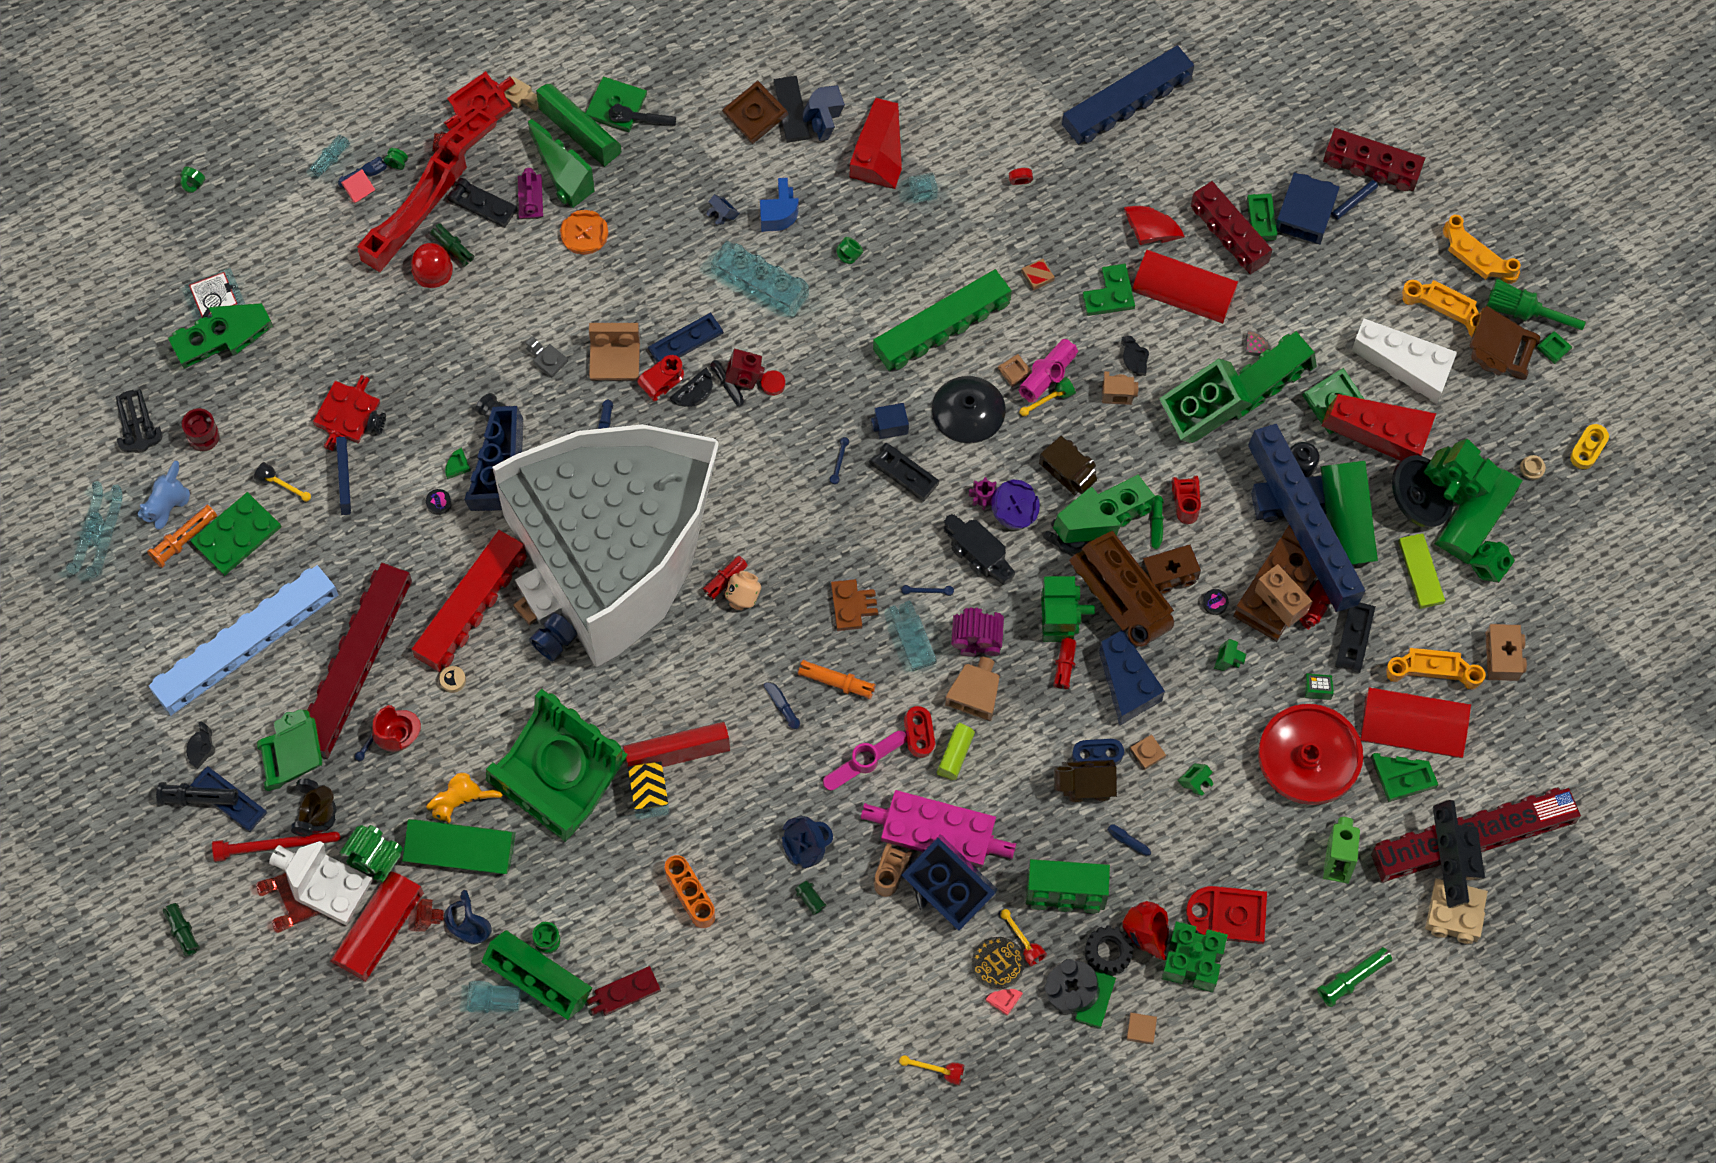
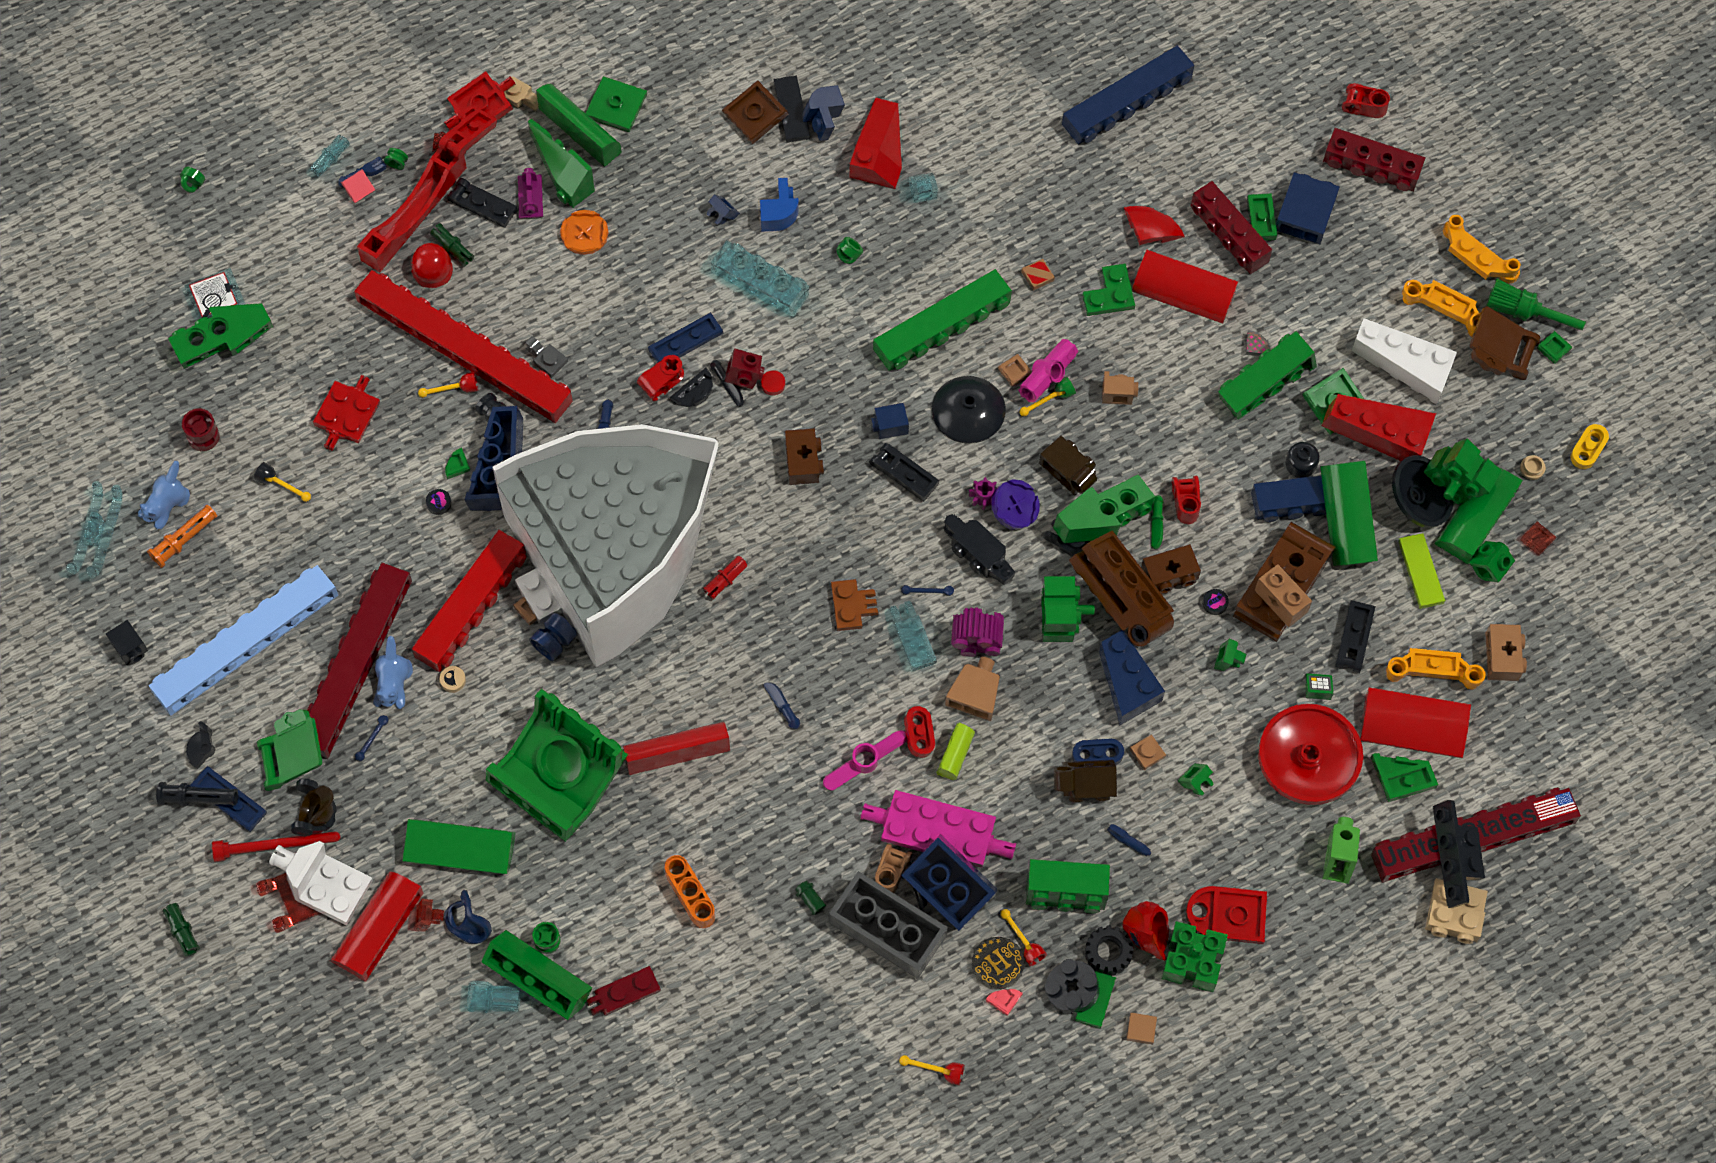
black piece [116,389,162,452] -> none
green plate [190,492,282,576] -> none
dark blue tile [336,437,351,515] -> none
green brick [339,825,403,883] -> none
black bush [367,410,386,435] -> none
red helmet [372,705,421,752] -> none
light orange animal [426,772,503,823] -> none
medium nougat bracket [589,323,640,380] -> none
black piece [608,104,676,126] -> none
piece [628,761,669,819] -> none
light nougat head [724,571,761,610] -> none
dark blue tile [782,815,833,868] -> none
orange pin [798,660,876,699] -> none
dark blue hinge [830,437,849,485] -> none
red tile [1009,168,1033,185] -> none
red axle [1053,638,1077,689] -> none
black piece [1121,336,1149,376] -> none
green brick [1159,358,1253,443] -> none
dark blue brick [1248,423,1366,612] -> none
red hinge [1299,579,1331,630] -> none
green pin [1317,947,1392,1007] -> none
dark blue piece [1331,180,1378,220] -> none
none -> black brick [106,620,148,665]
none -> red brick [354,270,573,424]
none -> medium blue animal [373,636,413,709]
none -> hinge [418,372,479,398]
none -> reddish brown brick [785,428,824,485]
none -> dark grey brick [829,871,948,979]
none -> red piece [1342,83,1390,118]
none -> clear red tile [1520,521,1556,556]

